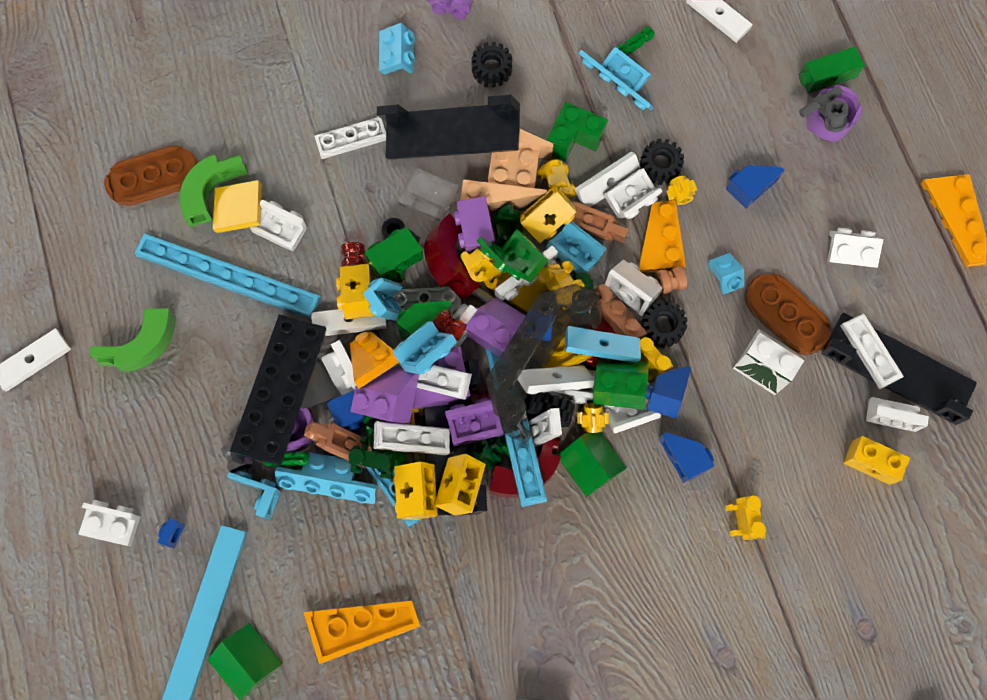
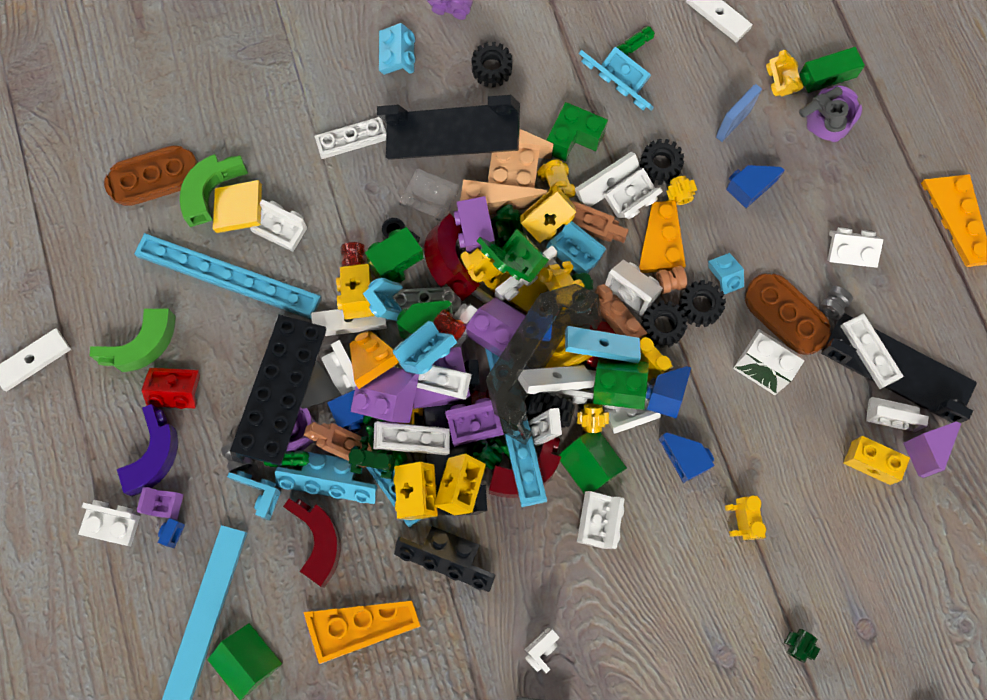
none -> dark purple arch [117,404,178,497]
none -> medium lavender bracket [137,487,184,520]
none -> red bracket [141,368,200,409]
none -> dark red arch [283,498,341,588]
none -> black bracket [394,526,496,592]
none -> white bracket [524,628,559,673]
none -> white bracket [577,491,624,549]
none -> black tyre [679,280,726,327]
none -> medium blue tile [716,84,762,142]
none -> yellow piece [766,50,803,97]
none -> dark green gear [784,629,820,663]
none -> flat silver wheel [819,286,853,320]
none -> medium lavender slope [903,422,961,478]

